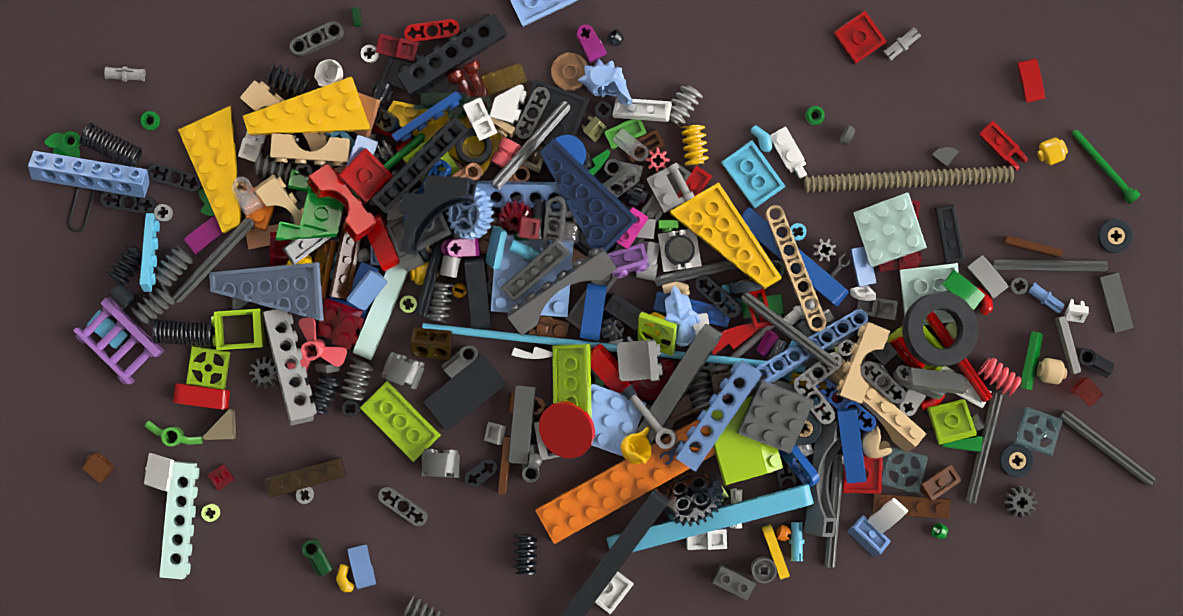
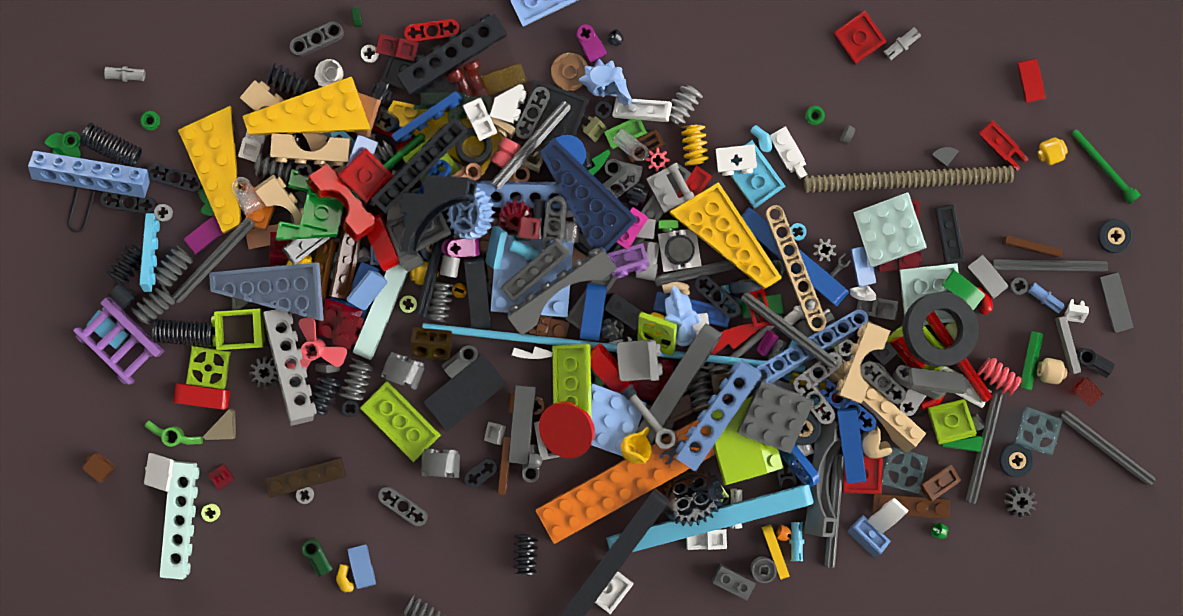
none -> white brick [716,145,757,176]

